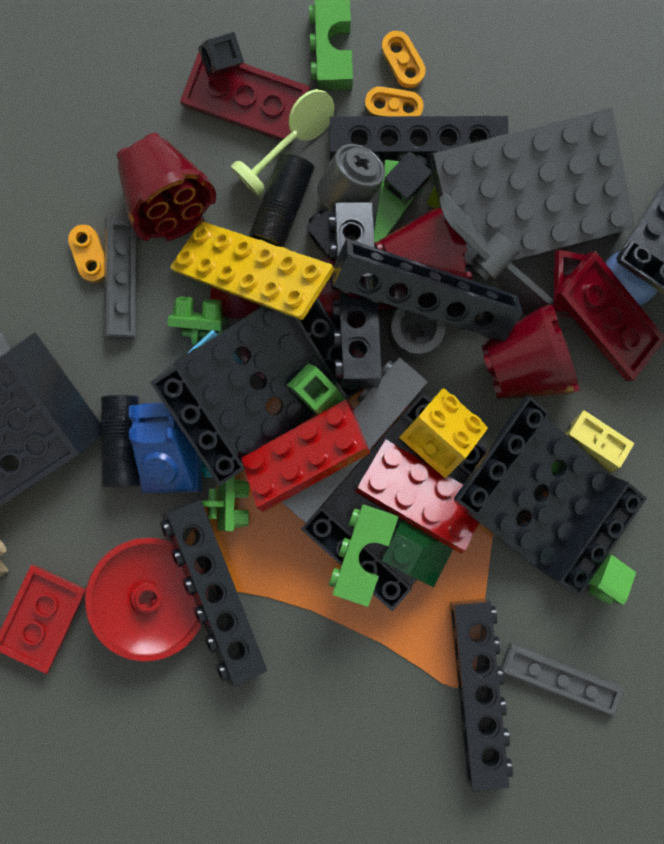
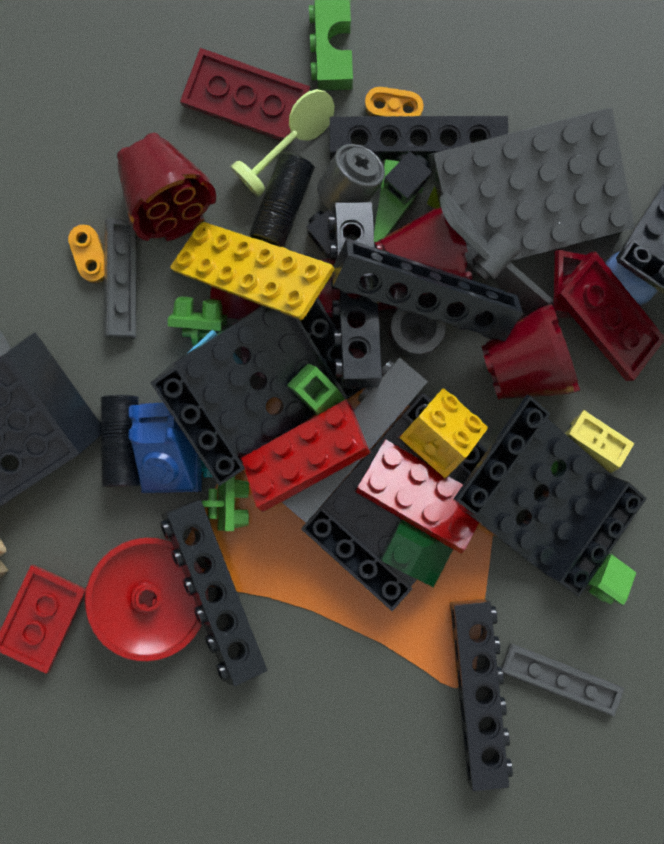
black brick [198,32,244,77] -> none
bright green arch [328,504,399,607] -> none
light orange plate [382,31,426,89] -> none

